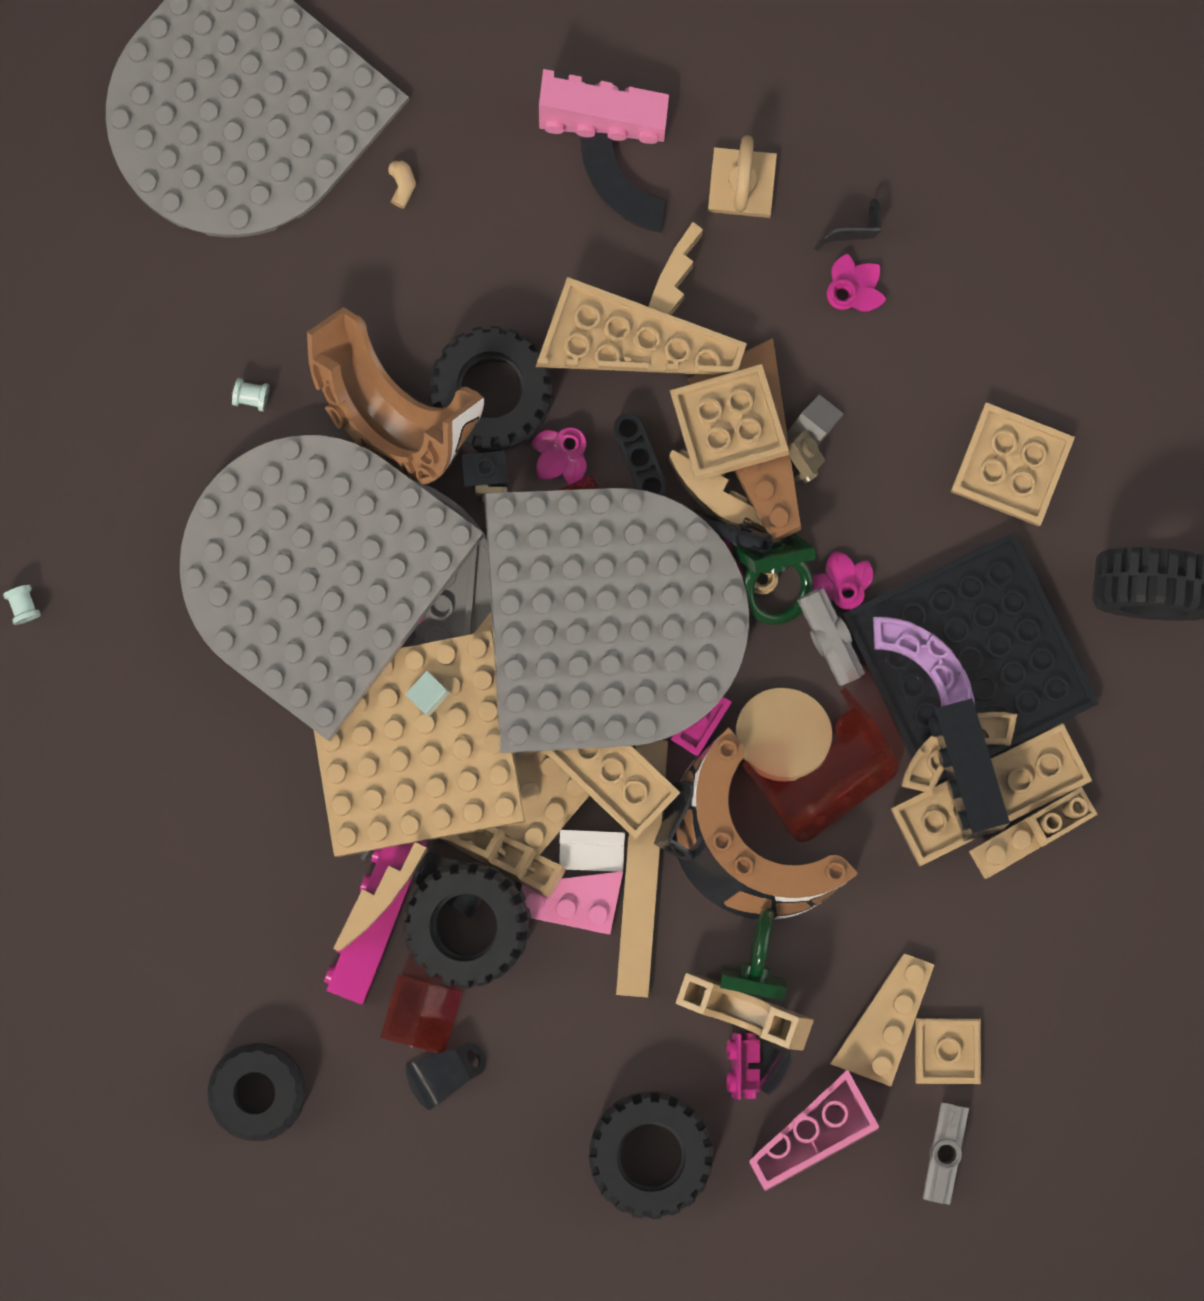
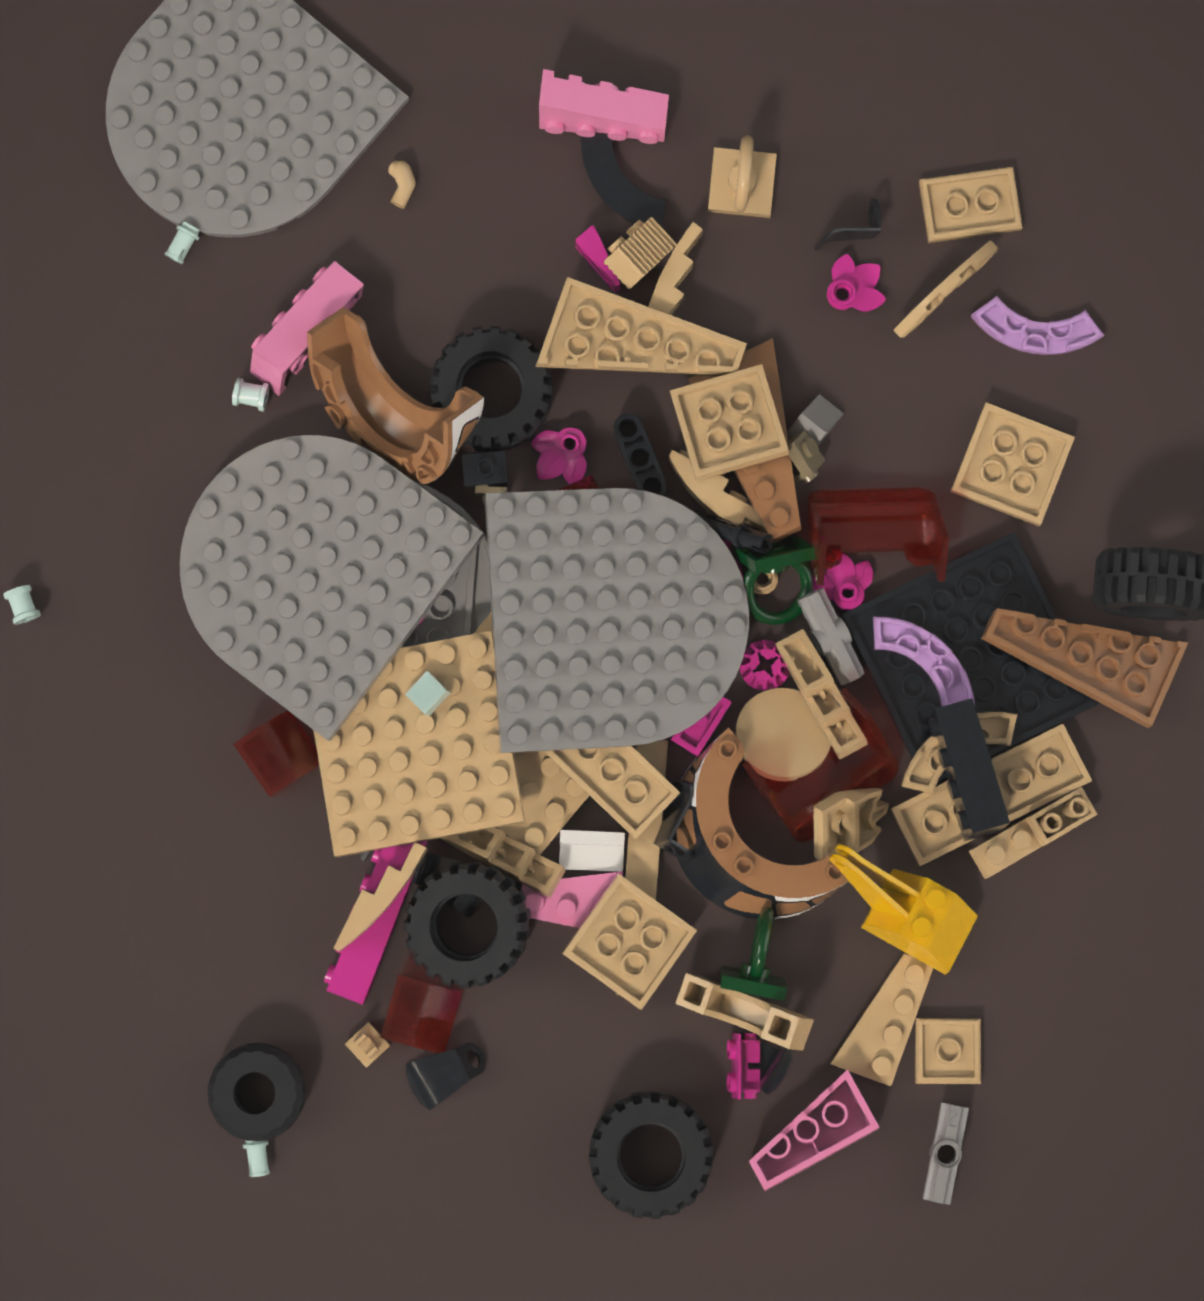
none -> light aqua pin [165,221,200,264]
none -> clear red slope [233,710,320,799]
none -> light aqua pin [243,1140,270,1177]
none -> bright pink wedge [250,261,364,396]
none -> tan tile [345,1022,391,1068]
none -> tan plate [562,874,697,1010]
none -> dark pink slope [575,225,621,293]
none -> tan brick [604,217,677,289]
none -> dark pink gear [740,640,789,691]
none -> tan slope [775,629,868,760]
none -> clear red windscreen [808,487,949,585]
none -> tan plate [814,788,890,860]
none -> yellow slope [829,844,978,975]
none -> tan tile [893,240,998,338]
none -> tan tile [919,167,1023,243]
none -> lavender tile [971,296,1104,355]
none -> medium nougat wing [981,608,1188,728]

